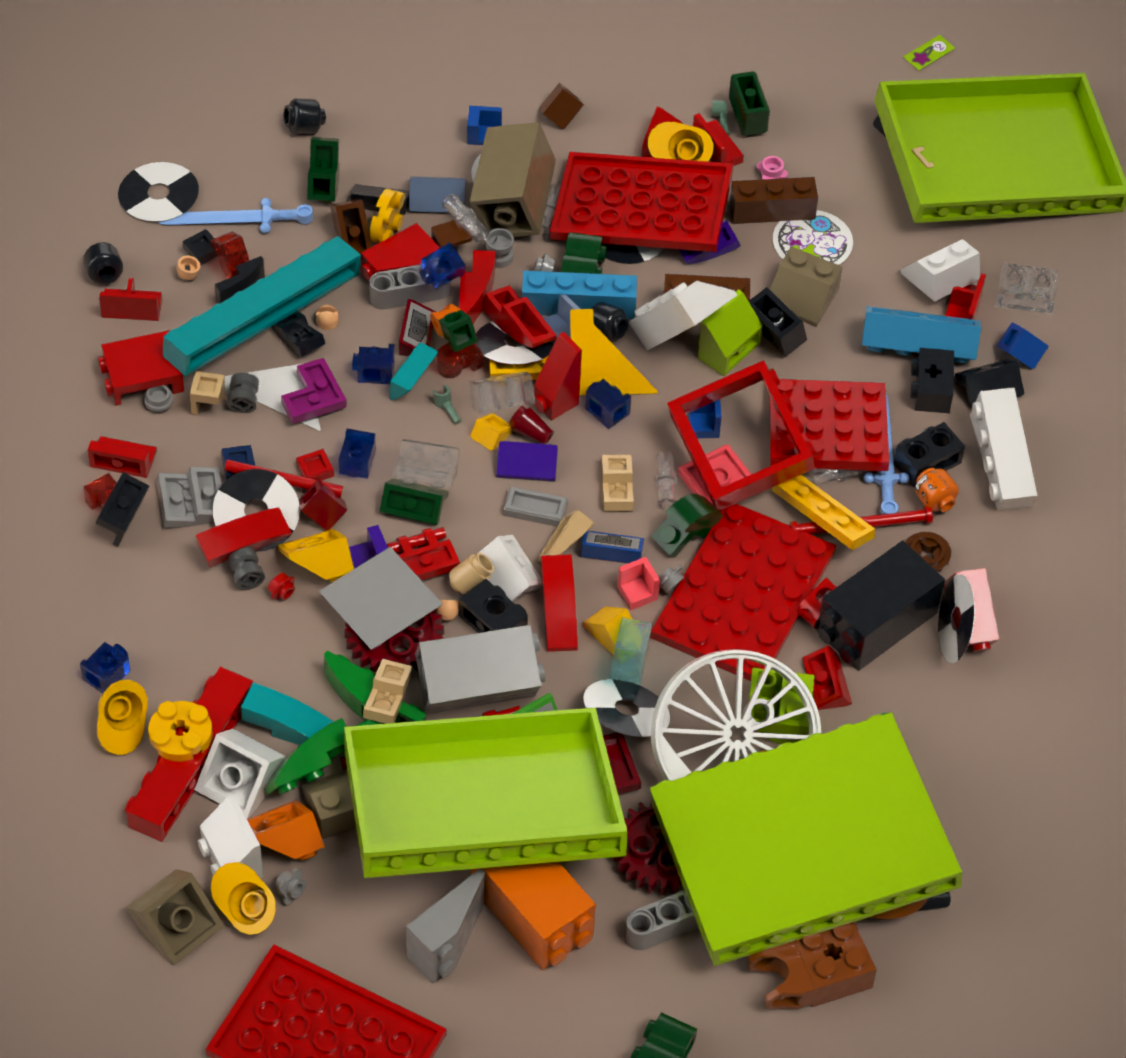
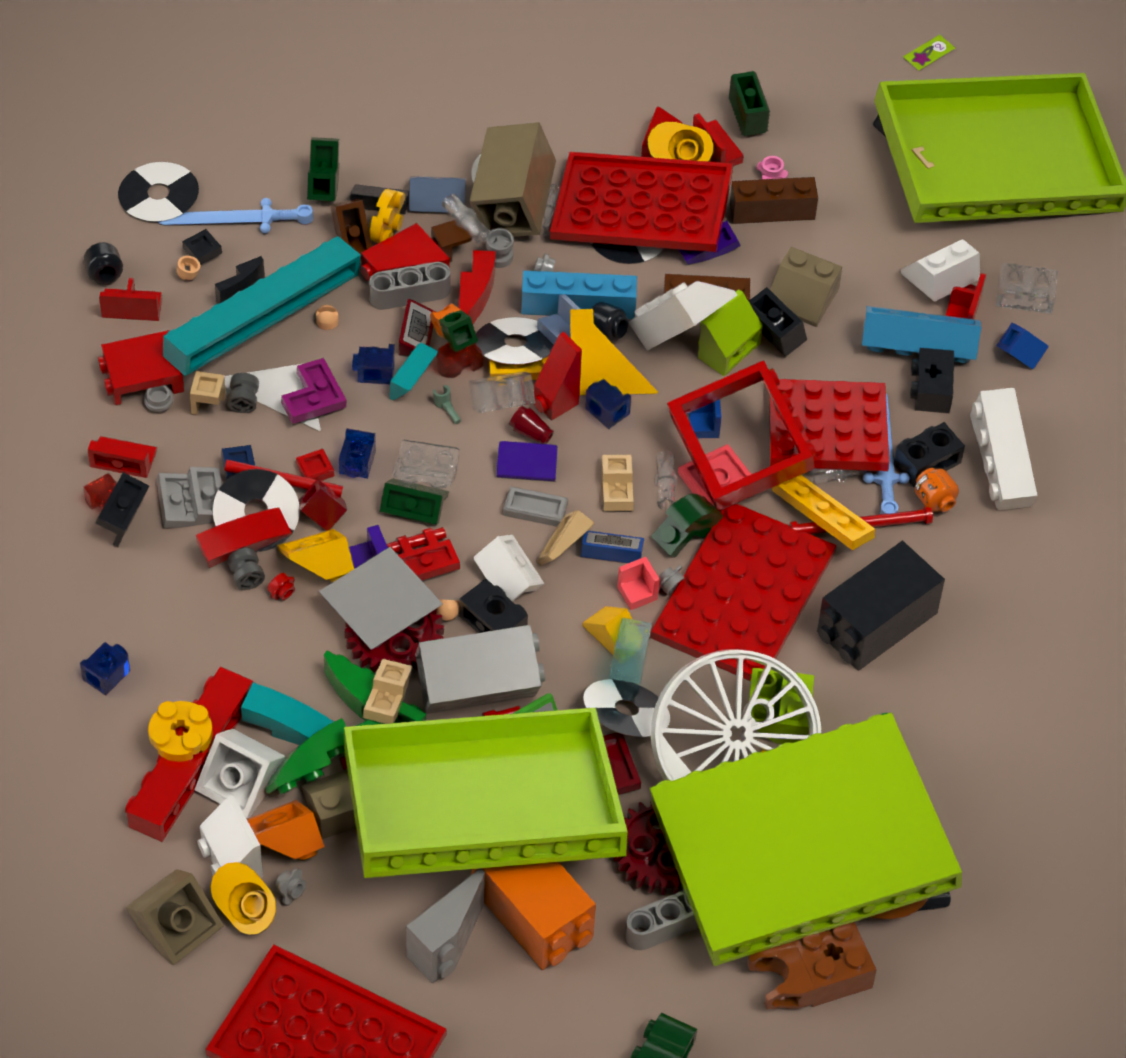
yellow piece [97,680,148,755] -> none
clear red leg [210,231,249,278] -> none
black slope [271,311,326,357] -> none
black head [283,98,326,135] -> none
clear blue brick [419,242,466,290] -> none
tan brick [449,552,494,595] -> none
blue panel [467,105,502,145] -> none
yellow slope [470,413,514,451] -> none
red slope [482,285,557,348] -> none
reddish brown panel [539,82,584,129] -> none
red slope [541,554,578,652] -> none
dark green brick [561,232,607,274] -> none
sand green hand [711,100,730,136] -> none
sticker [773,210,853,265] -> none
red leg [797,578,837,629] -> none
red slope [802,645,852,710] -> none
reddish brown gear [905,532,951,572] -> none
sticker [938,574,974,663] -> none
slope [943,568,999,652] -> none
black panel [955,359,1024,408] -> none

